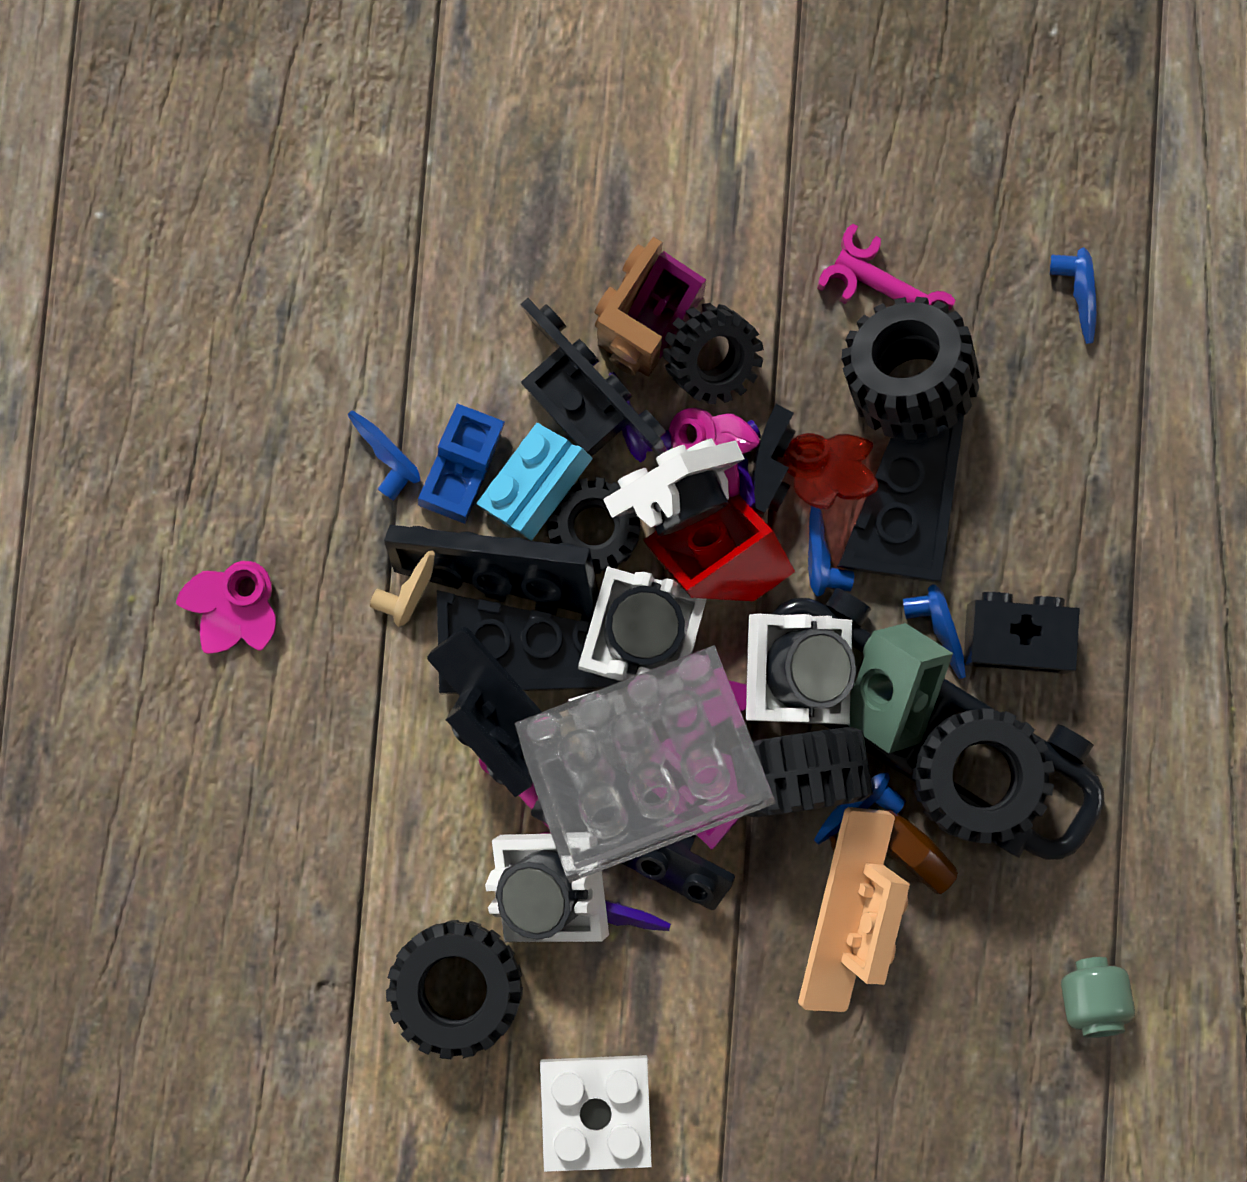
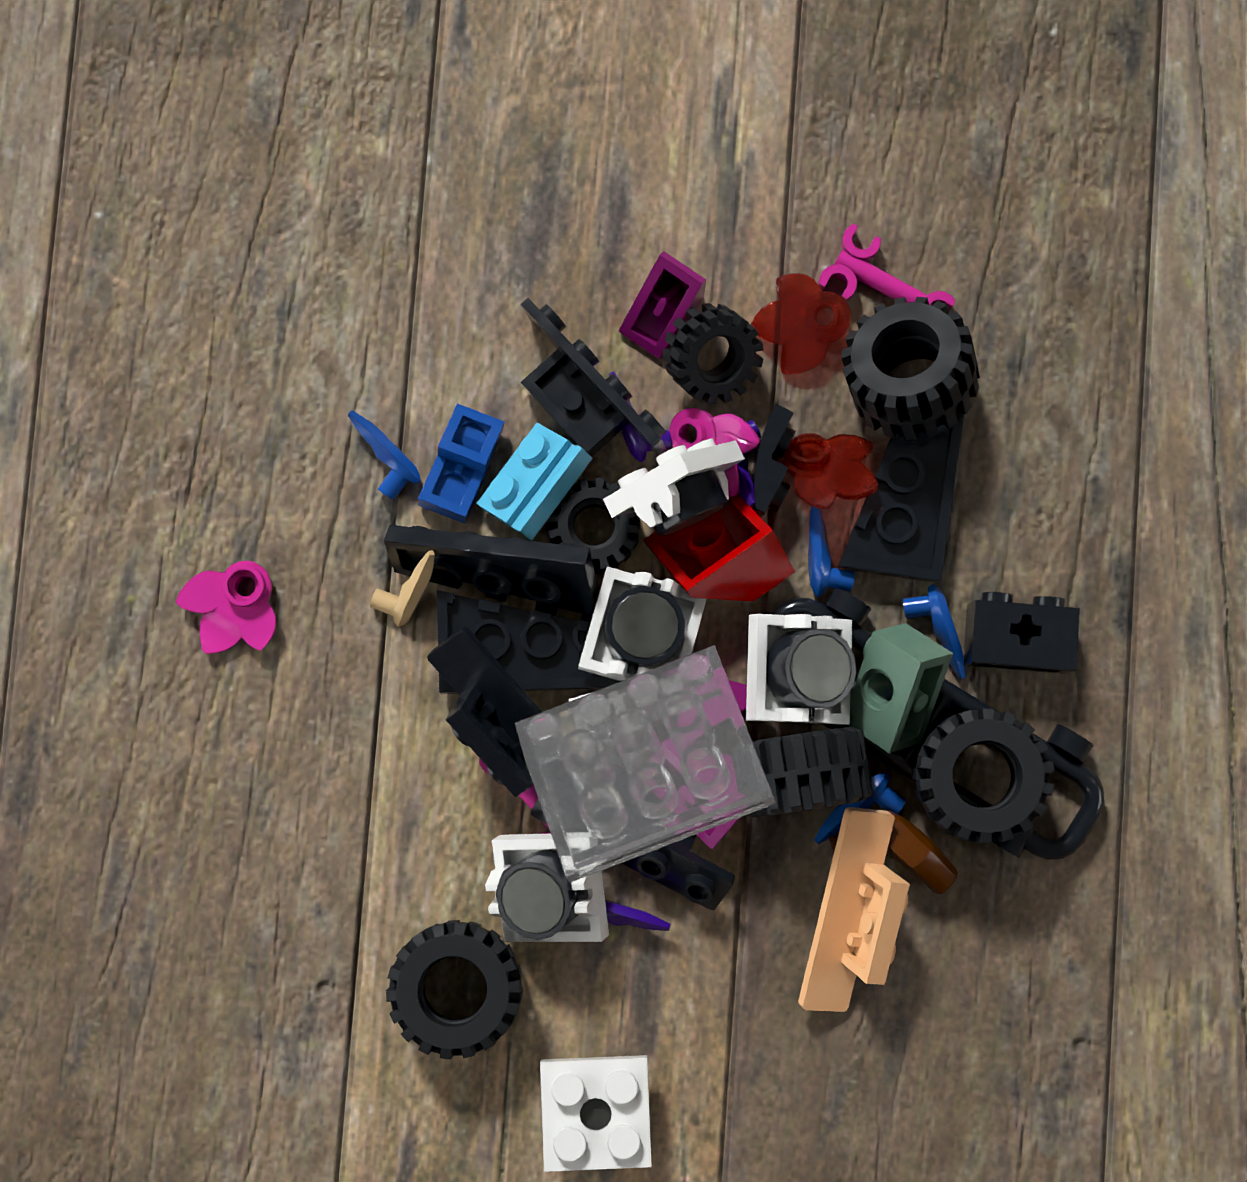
medium nougat bracket [594,237,663,378] -> none
blue bar [1049,247,1097,344] -> none
sand green head [1061,957,1135,1038] -> none
none -> clear red plate [751,273,852,375]

